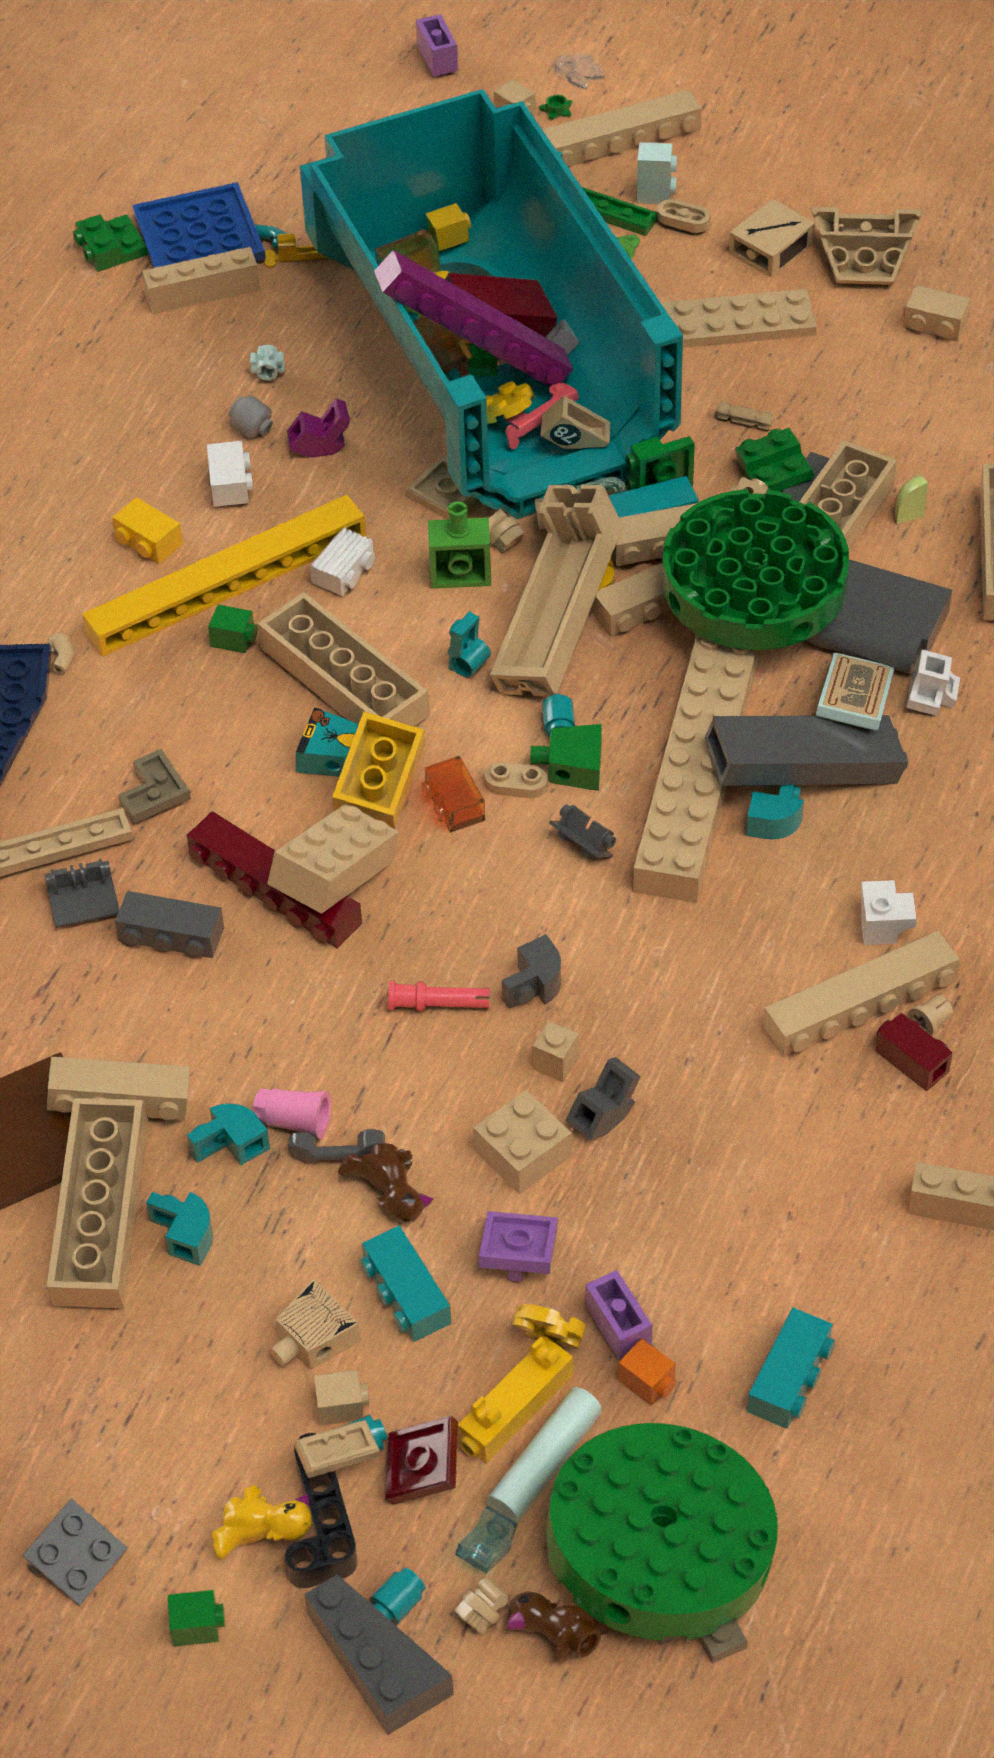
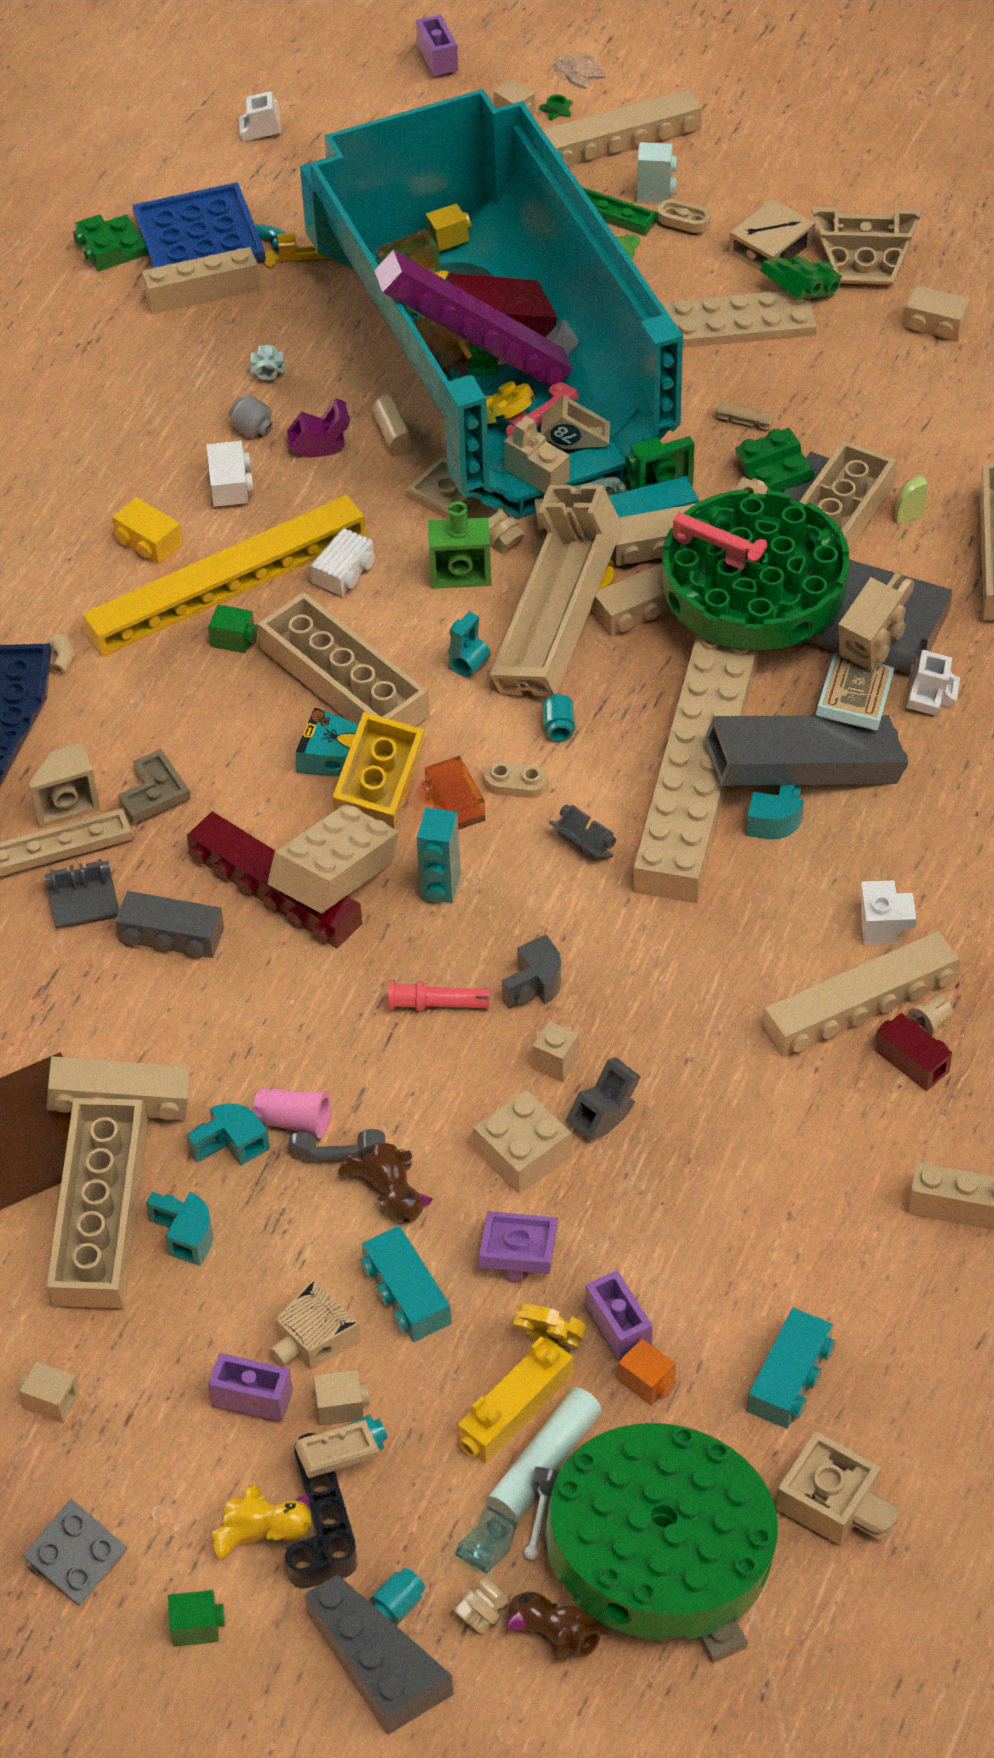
dark red tile [385,1416,458,1505] -> none
green torso [530,724,602,791] -> none
none -> tan brick [19,1361,80,1423]
none -> tan slope [29,742,100,829]
none -> medium lavender brick [208,1353,293,1422]
none -> white brick [239,91,281,142]
none -> tan brick [372,394,414,455]
none -> teal brick [416,807,461,903]
none -> tan hinge [504,416,570,493]
none -> hinge [524,1467,559,1560]
none -> coral piece [673,512,767,569]
none -> green plate [760,256,842,299]
none -> tan brick [776,1431,897,1546]
none -> tan brick [838,573,914,672]

